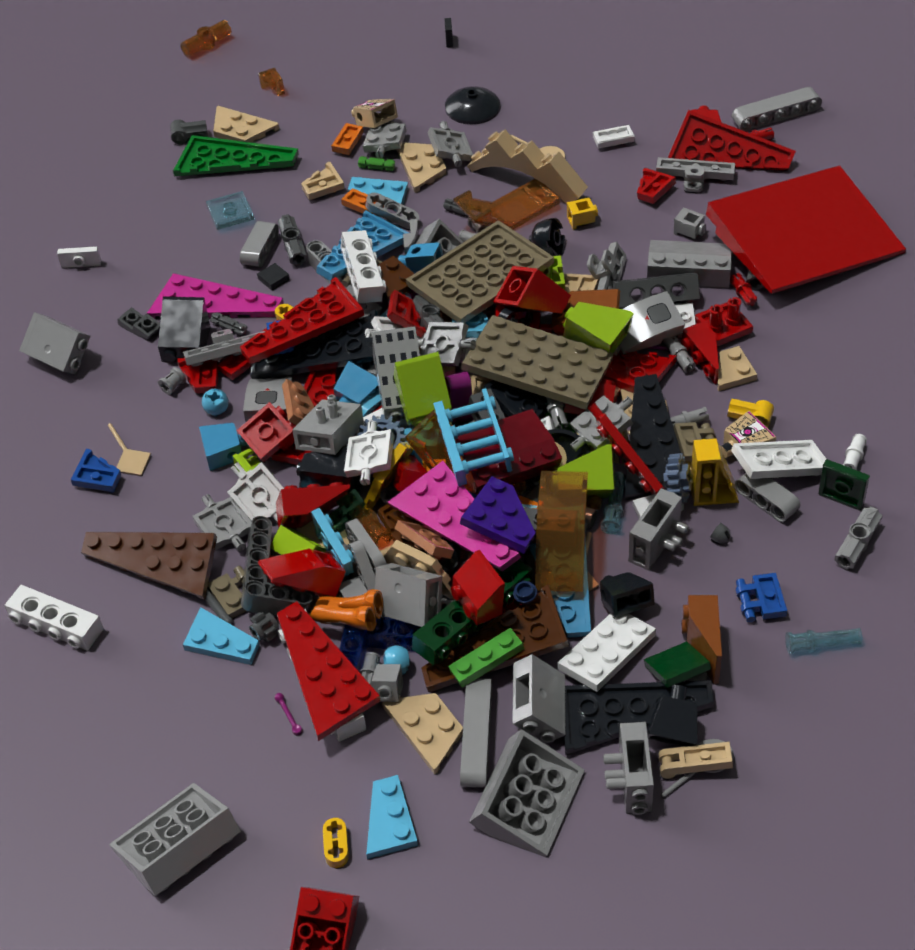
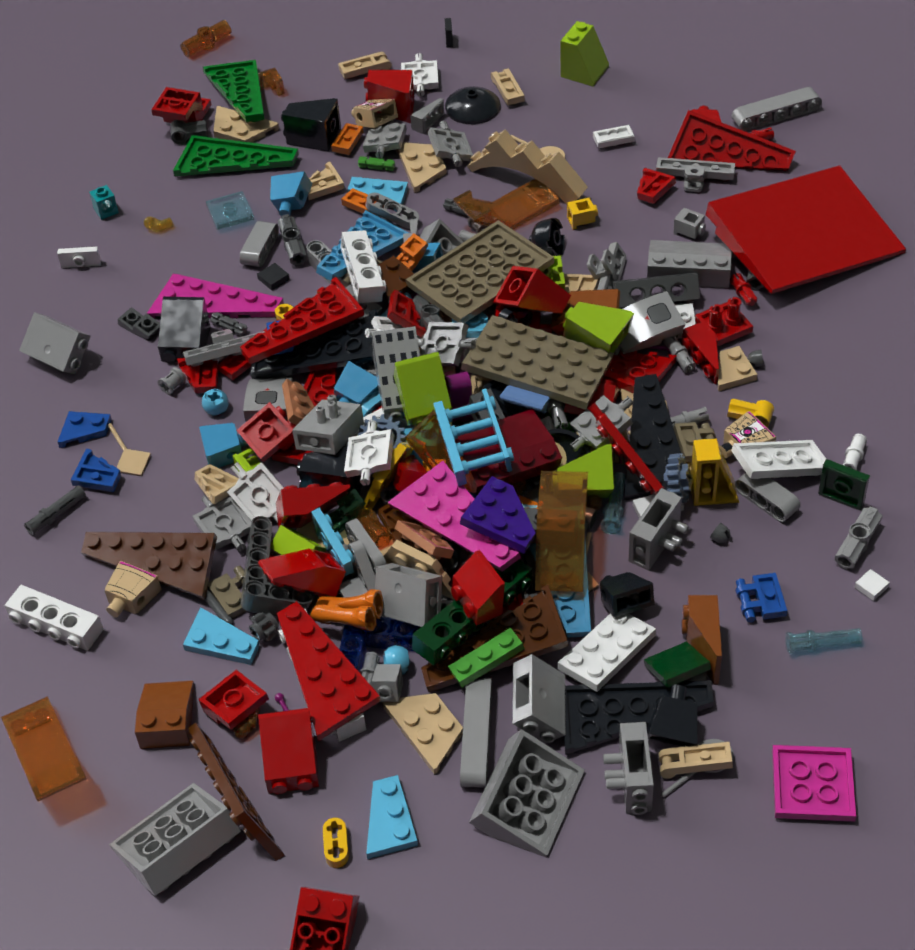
dark blue plate [513,581,538,605] -> none
none -> clear orange windscreen [1,696,86,801]
none -> dark grey pin [24,485,86,535]
none -> blue wing [58,411,112,448]
none -> teal brick [89,185,119,220]
none -> tan torso [105,561,162,618]
none -> dark orange slope [135,681,194,749]
none -> clear yellow arm [144,216,173,232]
none -> red bracket [151,87,212,123]
none -> reddish brown wing [188,723,284,861]
none -> tan wing [194,464,239,504]
none -> red plate [198,670,269,730]
none -> green wing [203,60,265,122]
none -> clear orange arm [234,708,260,739]
none -> red slope [258,708,319,794]
none -> dark azure torso [270,171,312,216]
none -> black slope [281,98,341,152]
none -> tan plate [338,52,392,79]
none -> red slope [364,70,415,123]
none -> orange slope [396,233,428,271]
none -> white plate [401,53,439,97]
none -> light grey slope [410,98,444,134]
none -> tan plate [491,68,525,106]
none -> medium blue slope [500,385,550,413]
none -> lime slope [560,21,609,86]
none -> dark grey hinge [748,350,764,367]
none -> dark pink plate [772,745,856,822]
none -> white tile [854,569,890,601]

